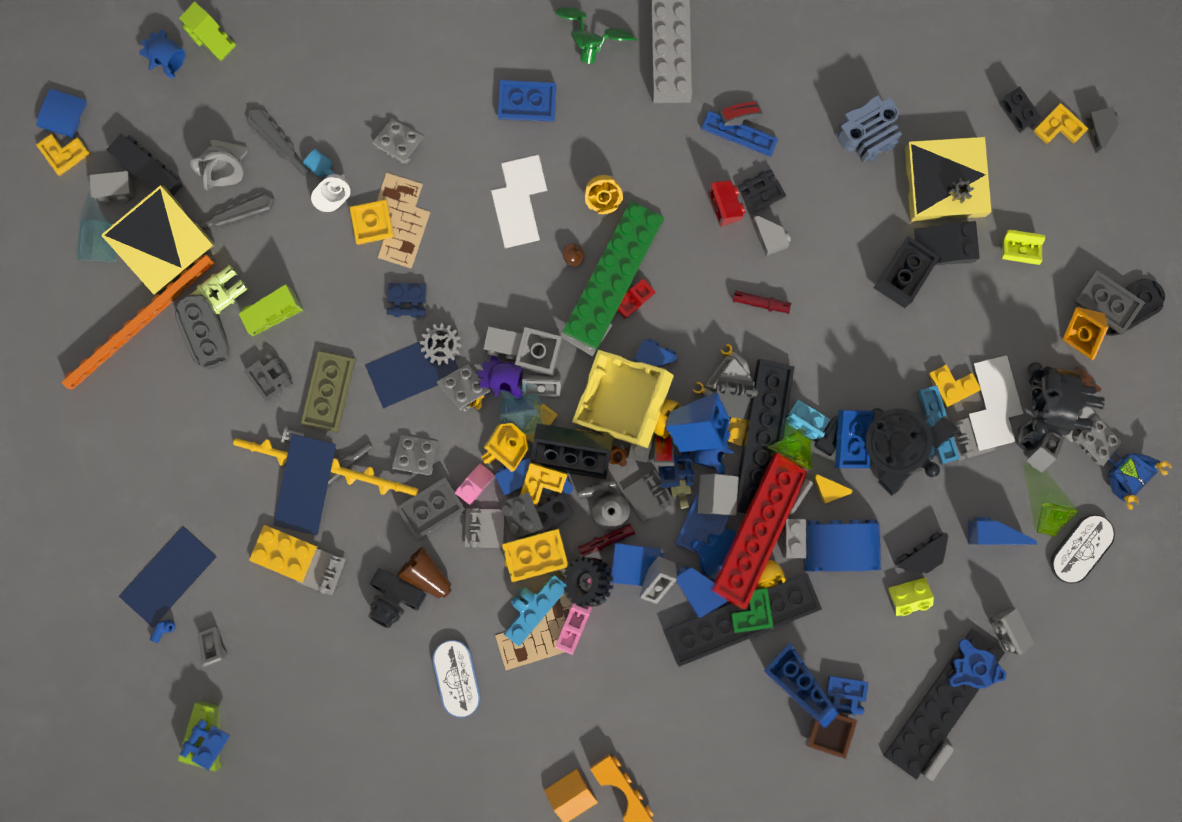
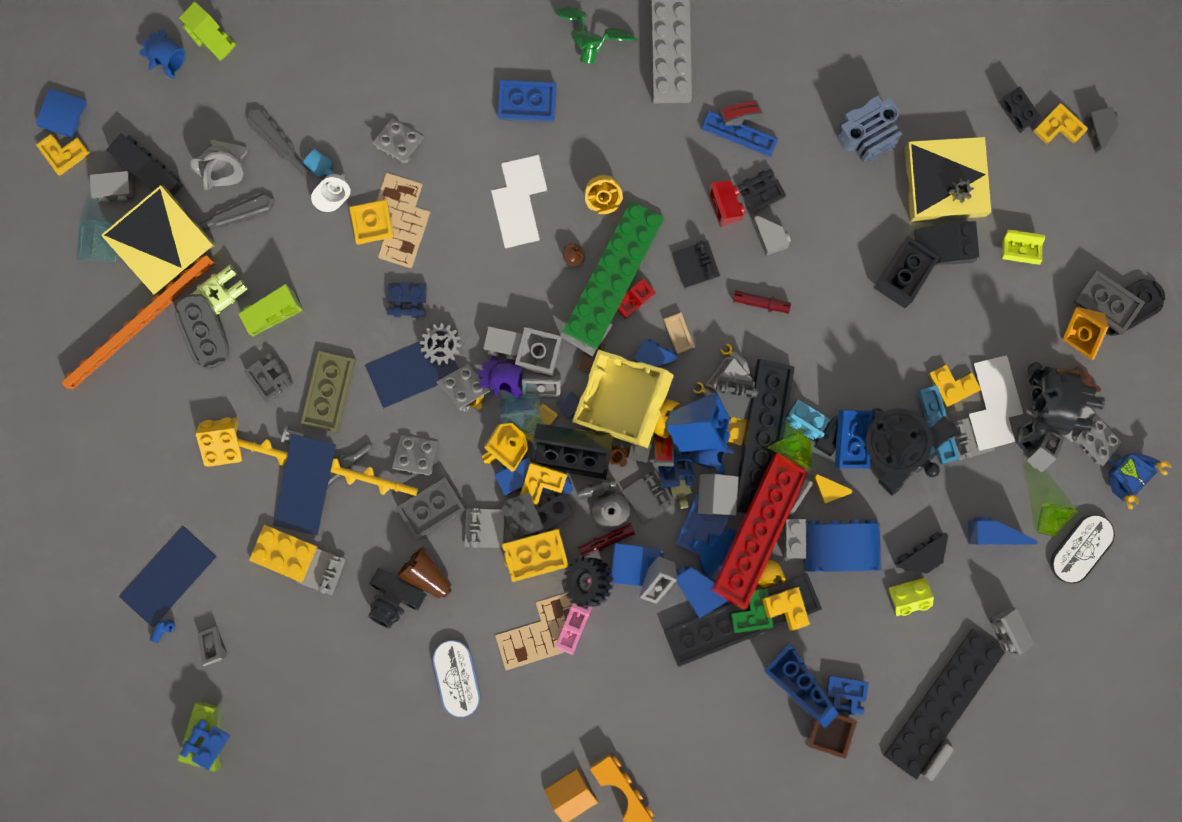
bright pink slope [455,463,495,505] -> none
dark azure plate [503,574,566,646] -> none
blue tile [949,639,1007,689] -> none
none -> yellow bracket [196,417,242,466]
none -> dark blue tile [556,392,579,419]
none -> reddish brown plate [577,344,605,374]
none -> tan tile [663,312,695,355]
none -> black hinge [672,240,720,288]
none -> yellow plate [762,587,810,630]

